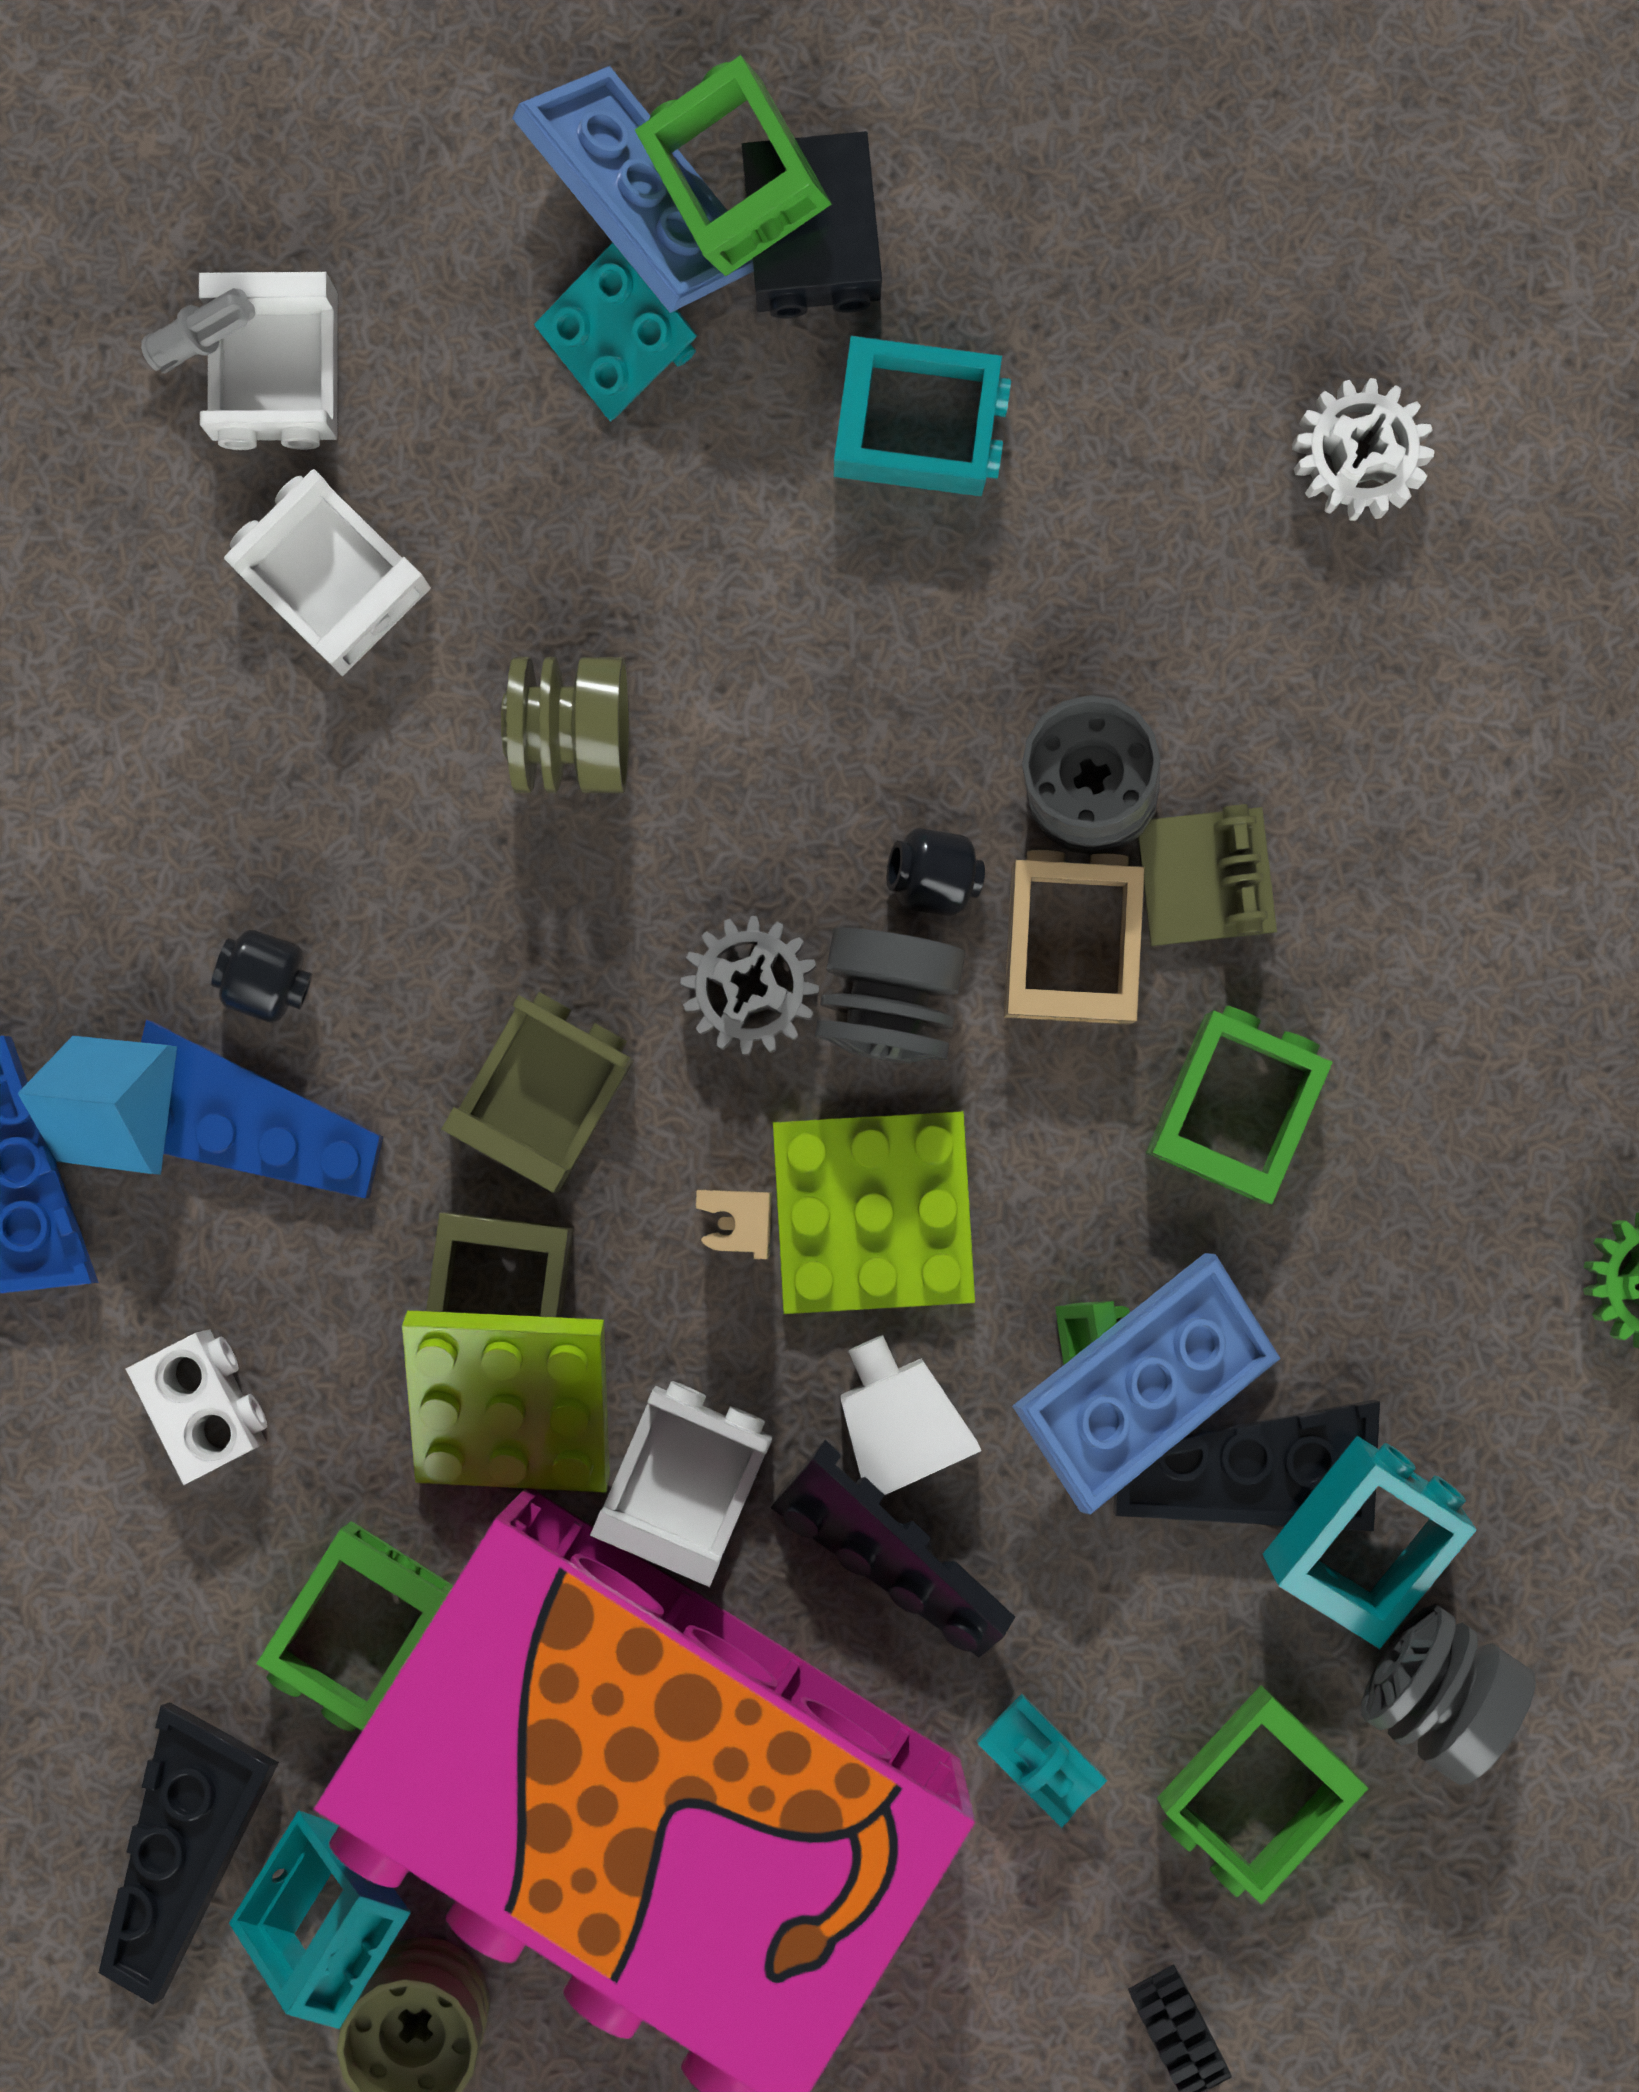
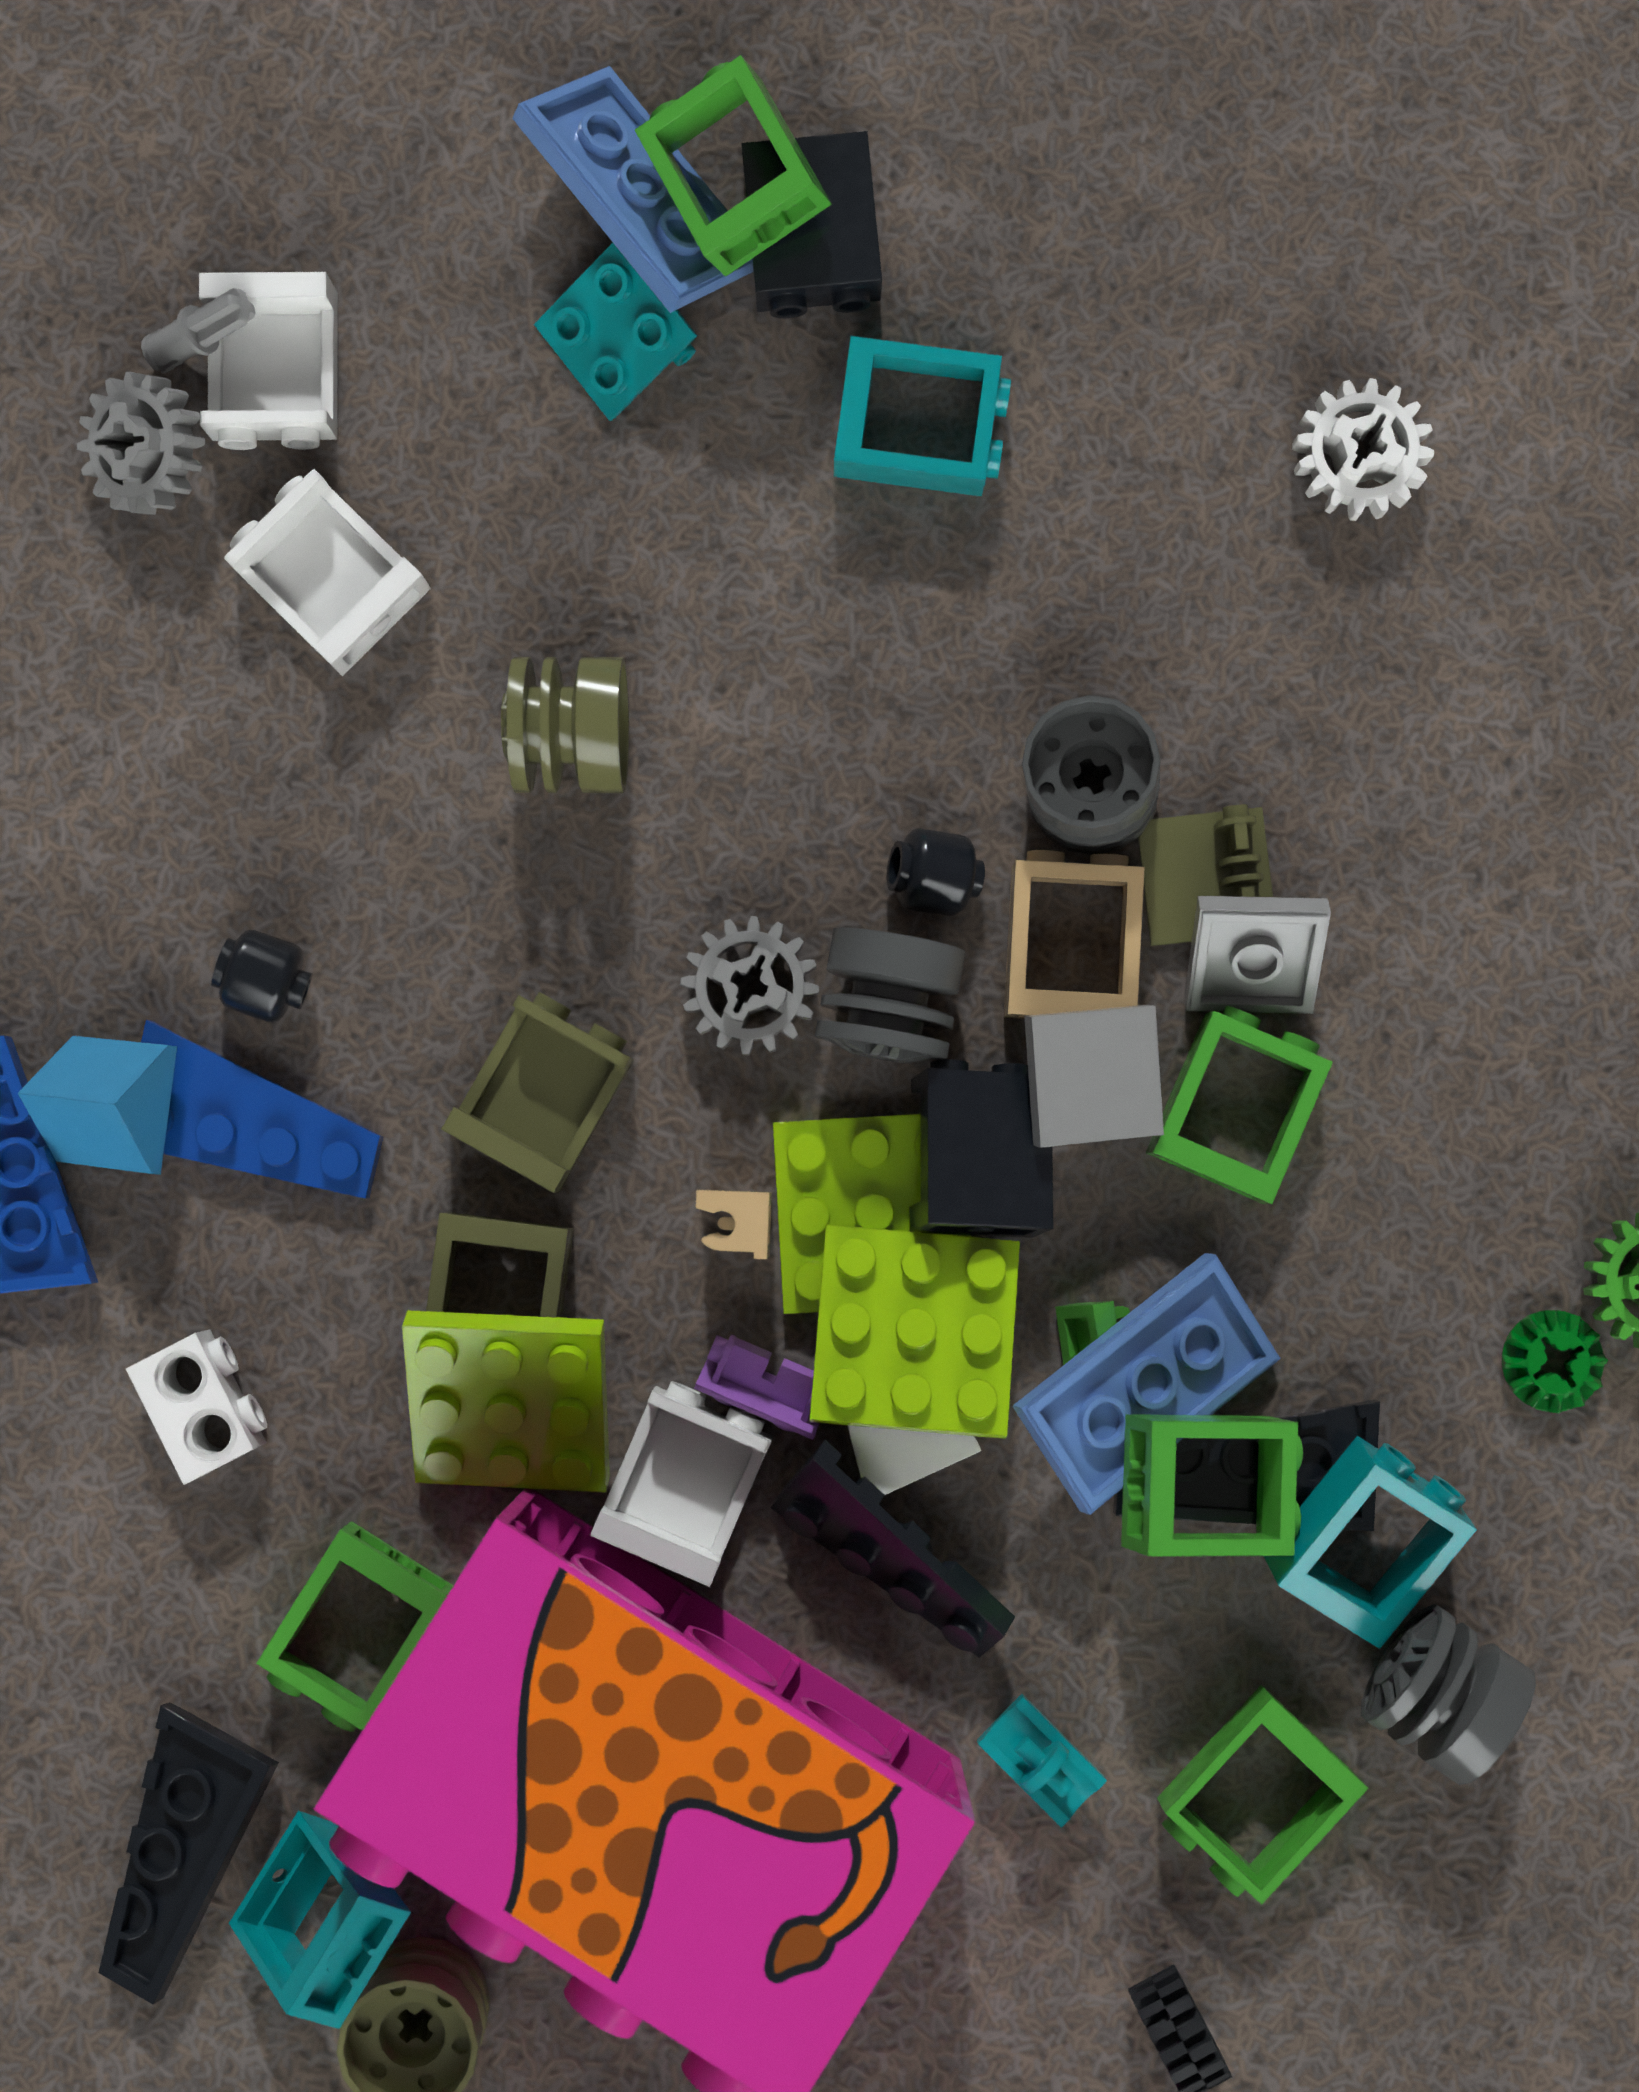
none -> light grey gear [77,372,205,515]
none -> medium lavender hinge [694,1334,819,1440]
none -> lime plate [809,1225,1020,1439]
none -> black panel [909,1059,1053,1238]
none -> light grey tile [1024,1005,1164,1148]
none -> bright green window [1121,1414,1303,1556]
none -> light grey tile [1184,896,1331,1014]
none -> green gear [1502,1310,1608,1413]

